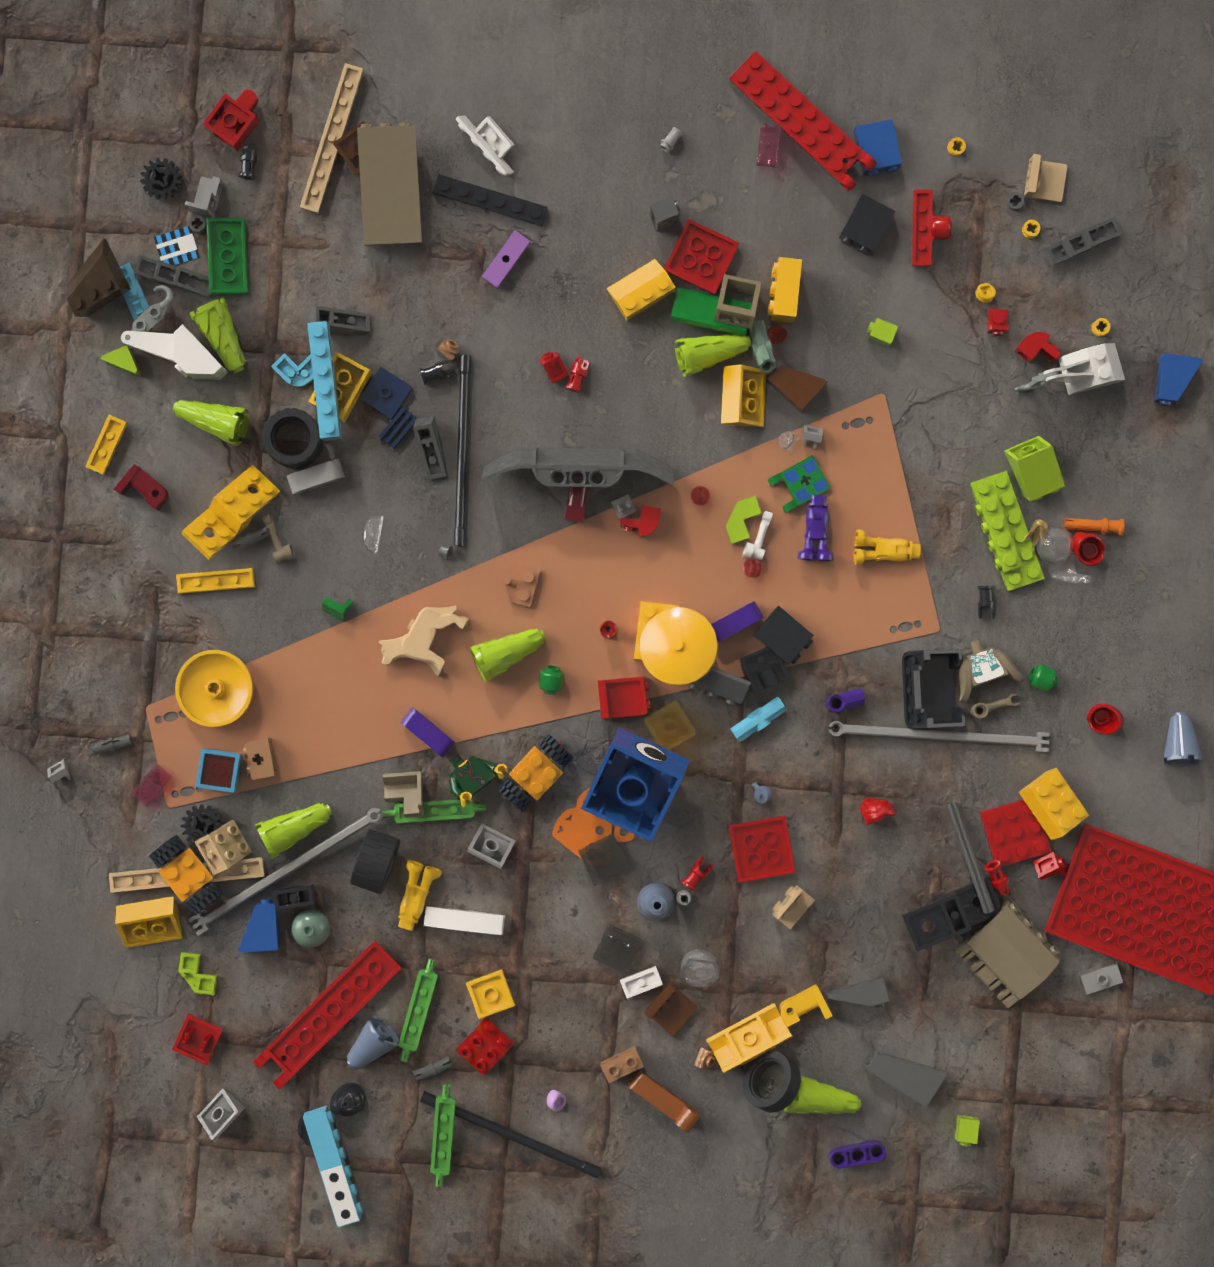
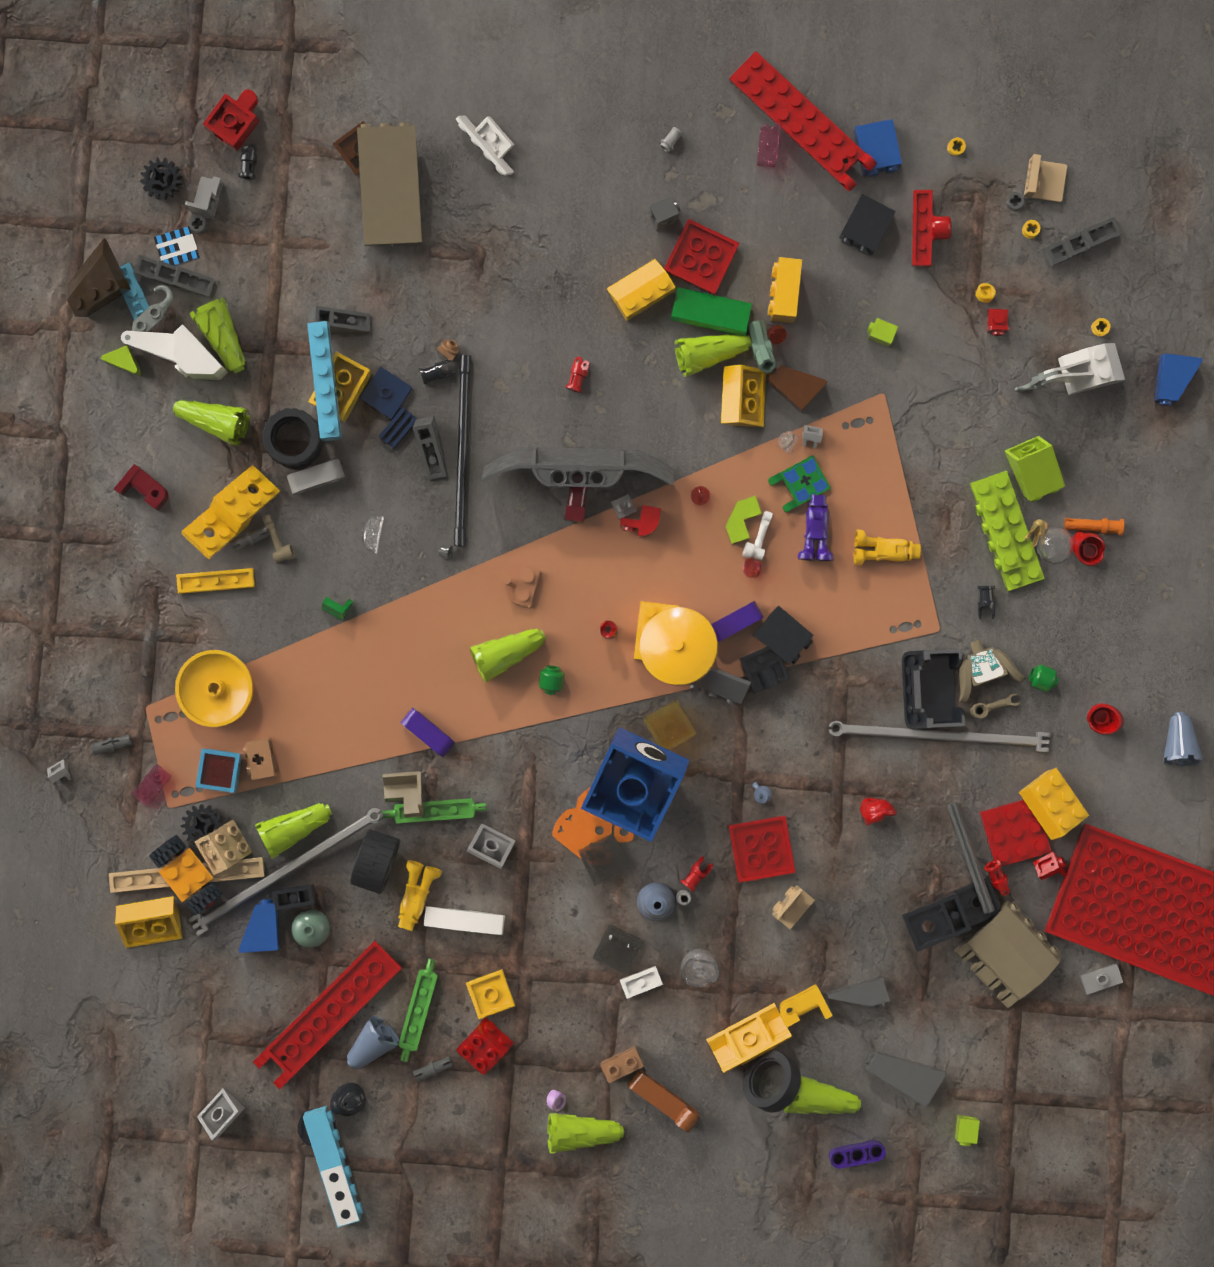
yellow plate [85,415,128,475] -> none
red plate [172,1013,224,1065] -> none
lime tile [178,952,218,996] -> none
green tile [206,218,248,295] -> none
medium azure plate [271,353,314,387] -> none
tan plate [300,63,364,214] -> none
tan animal [378,605,469,676] -> none
black piece [420,1091,601,1179] -> none
bright green plate [430,1084,456,1187] -> none
black plate [433,174,548,226] -> none
dark green torso [449,753,508,807] -> none
medium lavender tile [482,231,530,289] -> none
plate [497,734,574,812] -> none
red bracket [539,351,569,384] -> none
red panel [598,676,651,719] -> none
reddish brown bracket [644,982,698,1036] -> none
medium nougat plate [694,1047,715,1070] -> none
dark tan window [714,274,761,329] -> none
medium azure piece [730,697,787,742] -> none
dark purple piece [825,688,865,712] -> none
red brick [1014,332,1061,363] -> none
clear plate [1051,569,1091,584] -> none
none -> lime cone [547,1113,624,1153]

